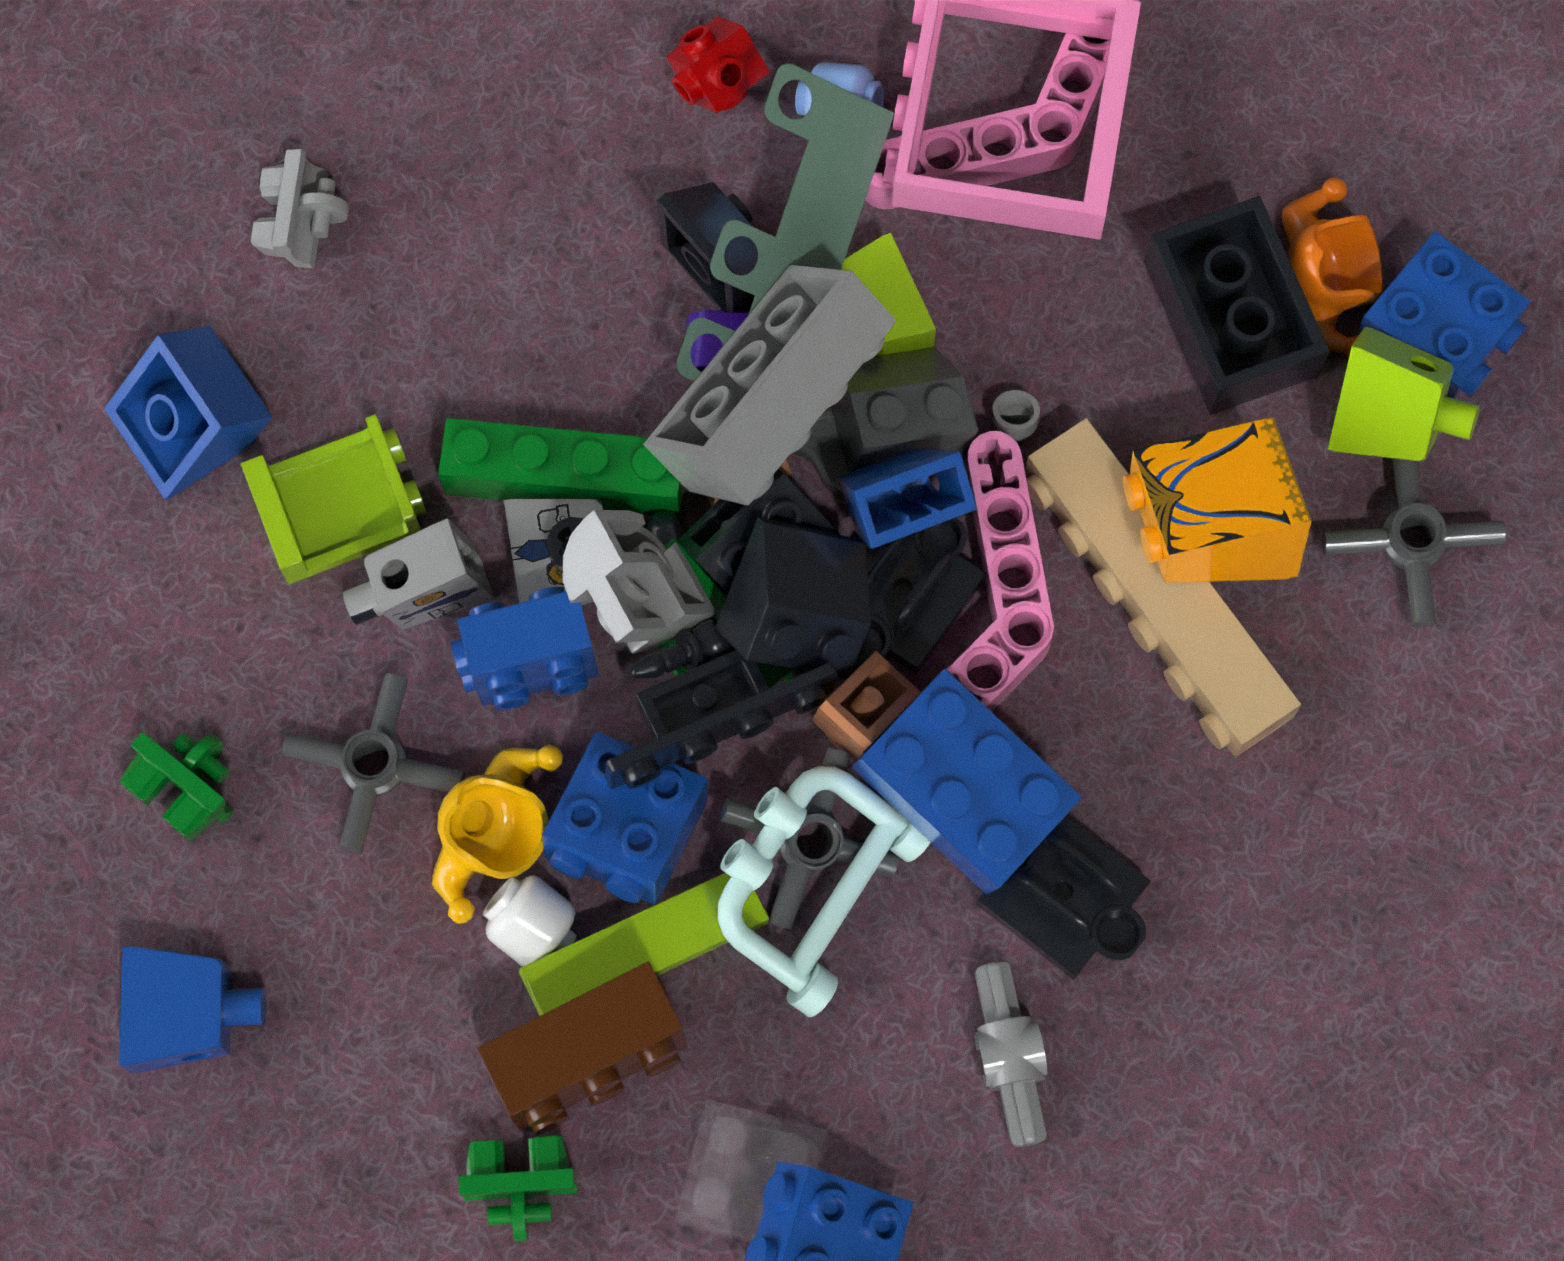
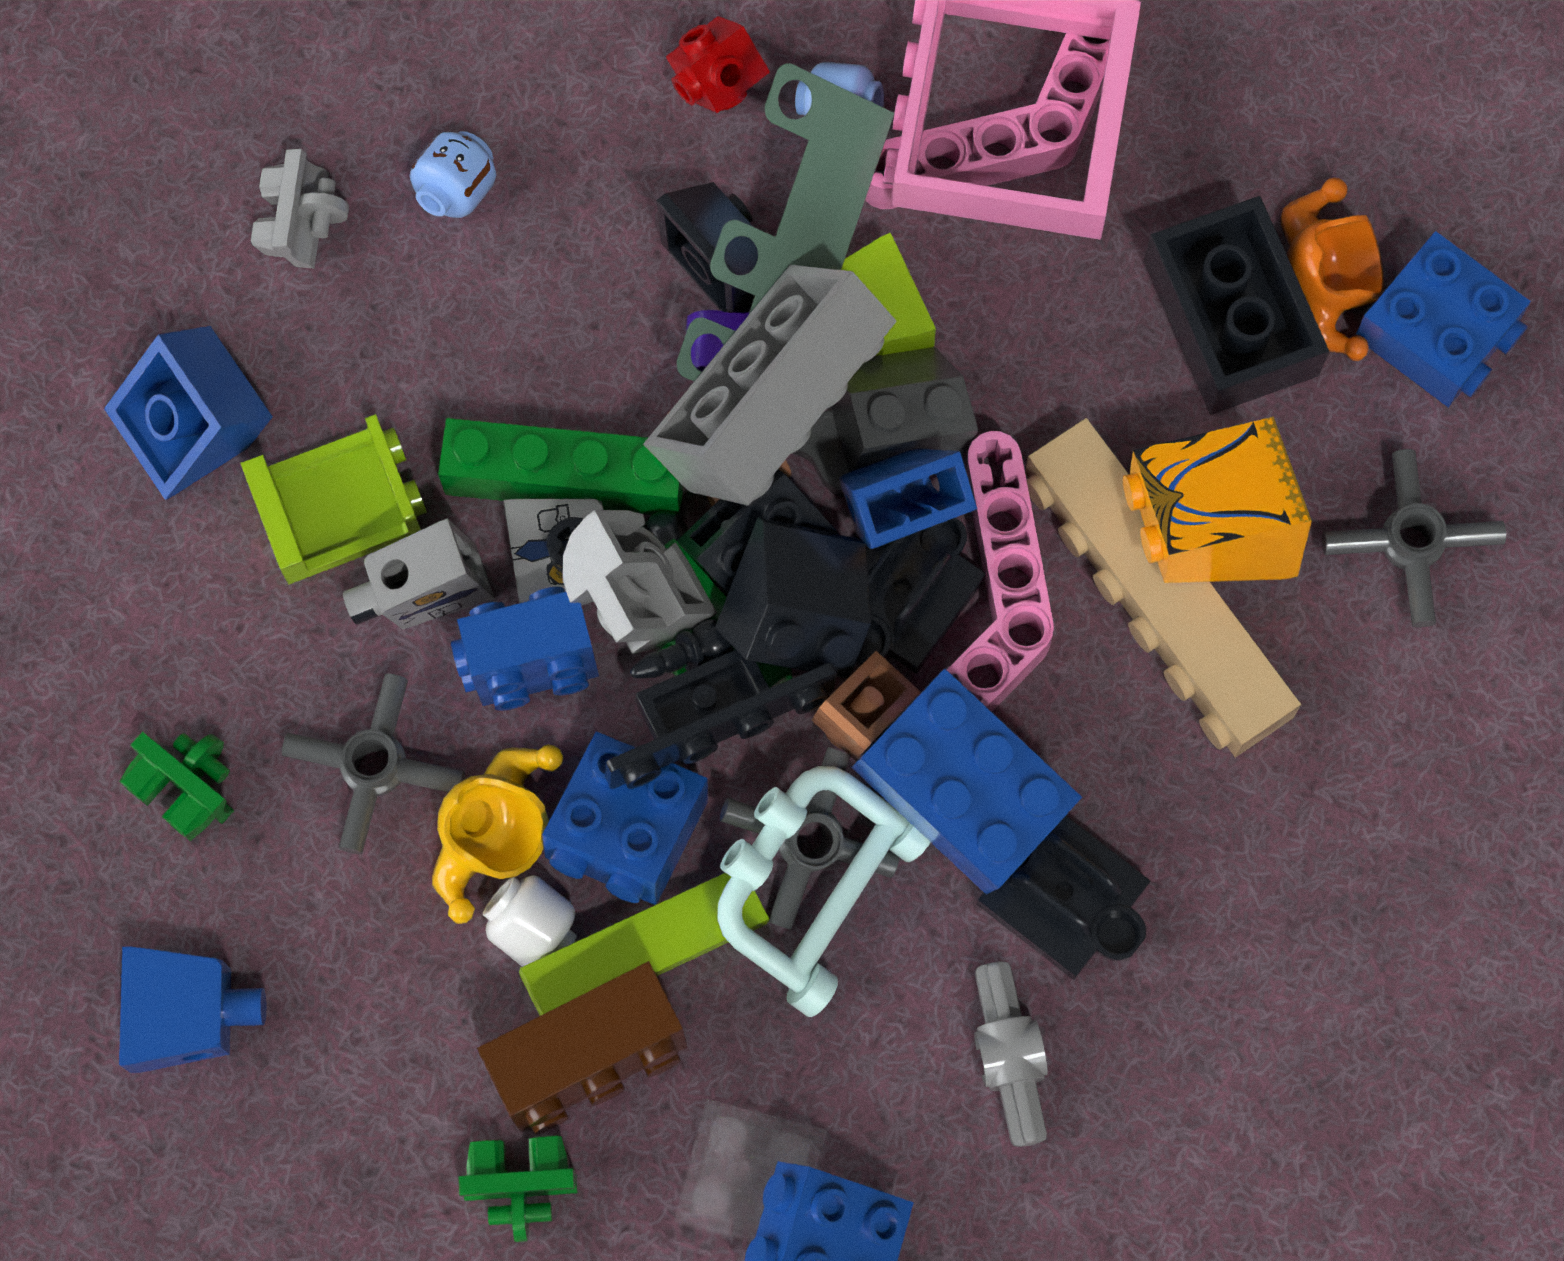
light grey hinge [991,390,1040,442] -> none
lime torso [1328,327,1480,461] -> none
none -> light blue head [410,131,496,218]

